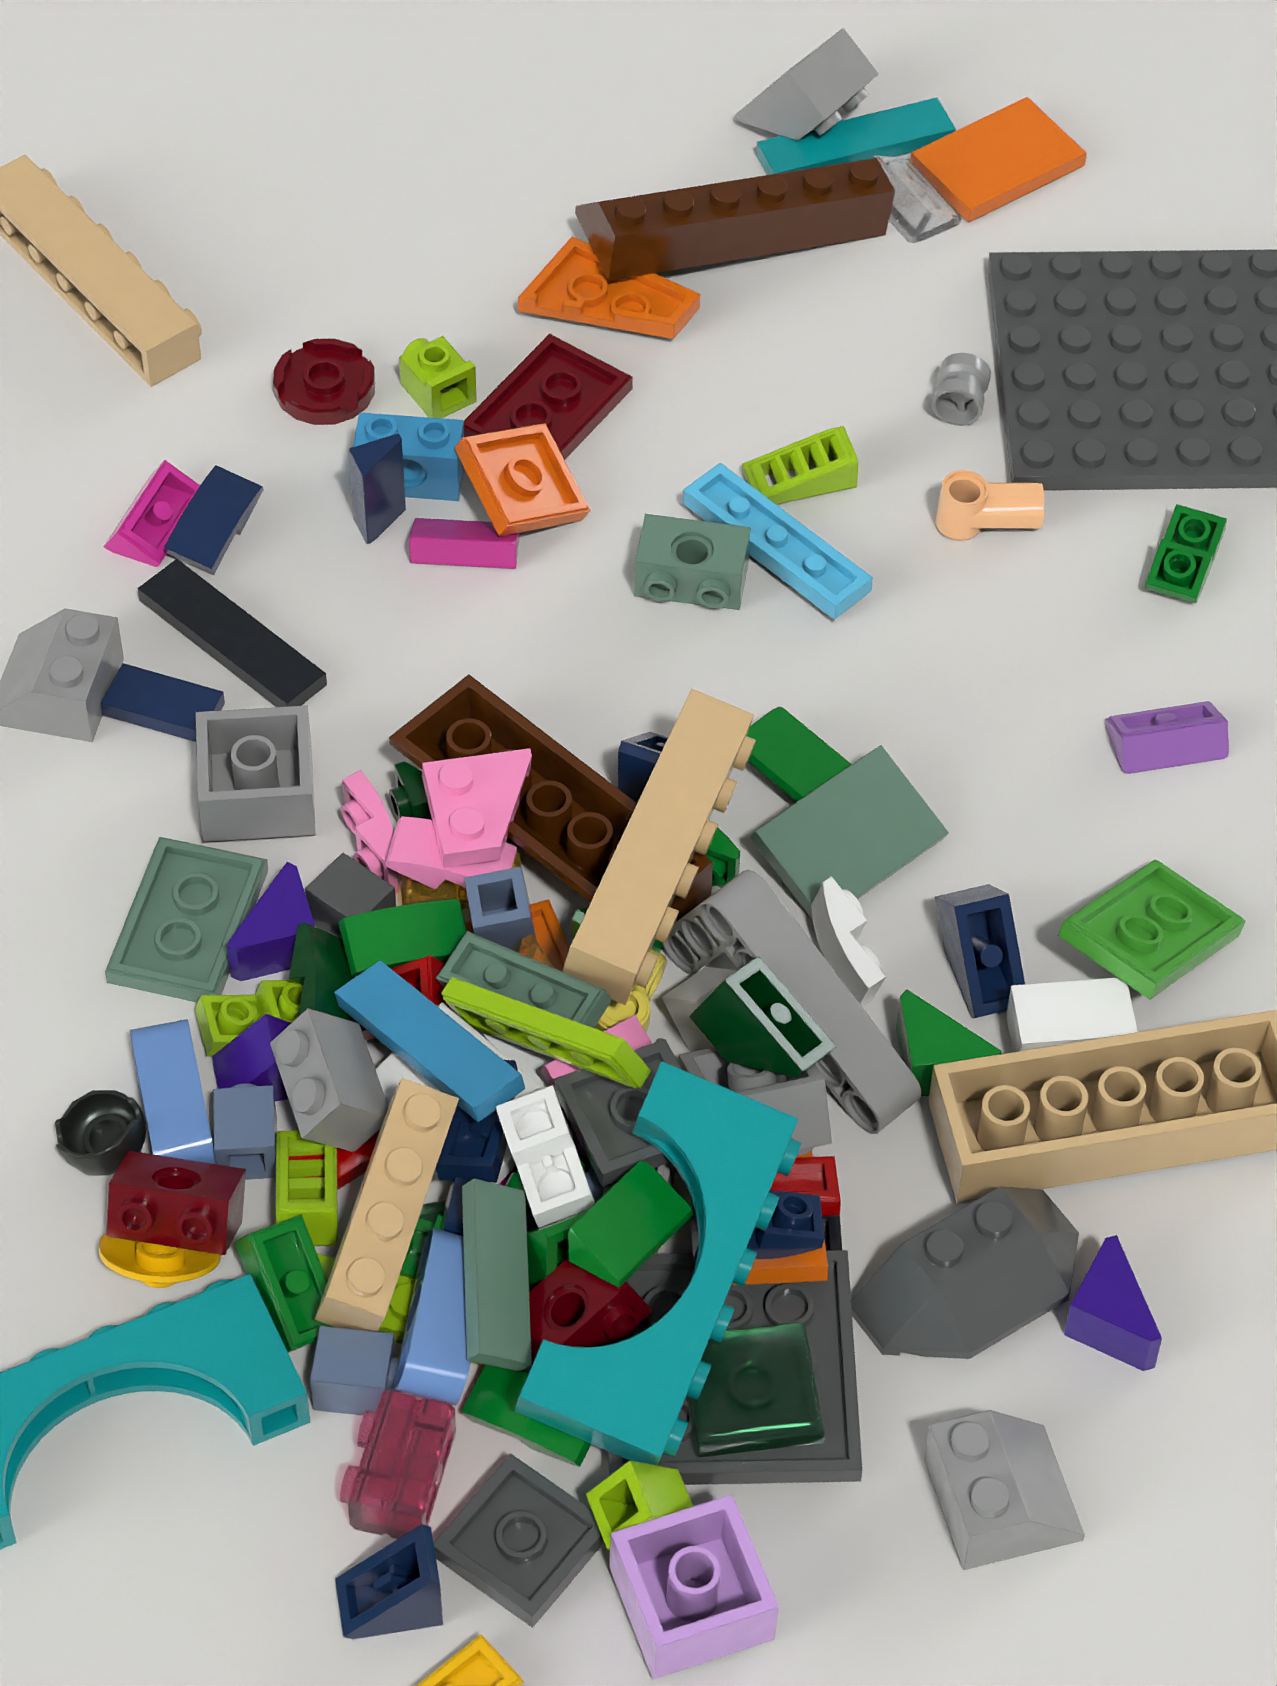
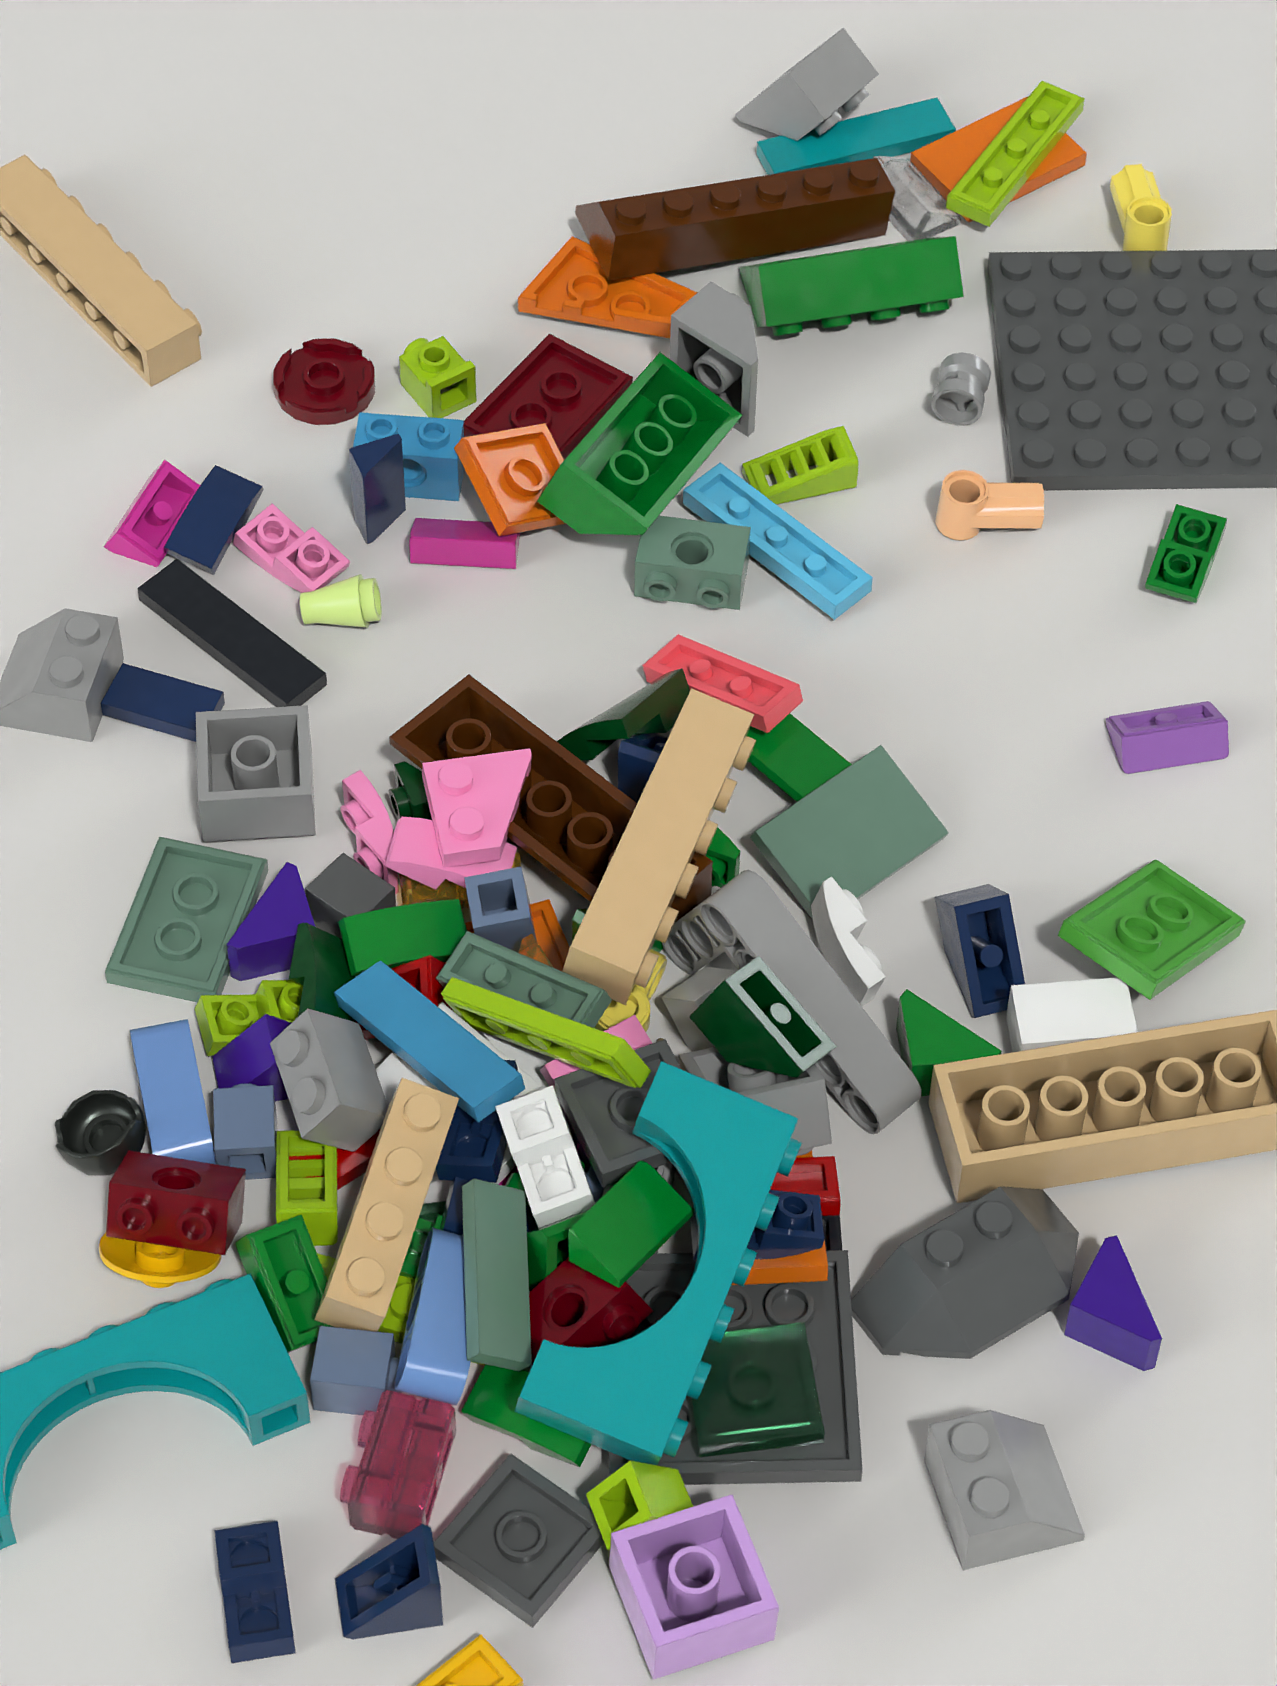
none -> dark blue slope [214,1521,296,1664]
none -> bright pink slope [233,503,350,593]
none -> yellowish green cone [300,574,382,628]
none -> green slope [537,352,742,535]
none -> dark green slope [557,668,690,760]
none -> coral plate [642,634,803,733]
none -> light grey slope [670,282,758,437]
none -> green slope [739,236,964,336]
none -> lime tile [946,81,1085,227]
none -> light yellow piece [1110,164,1172,251]

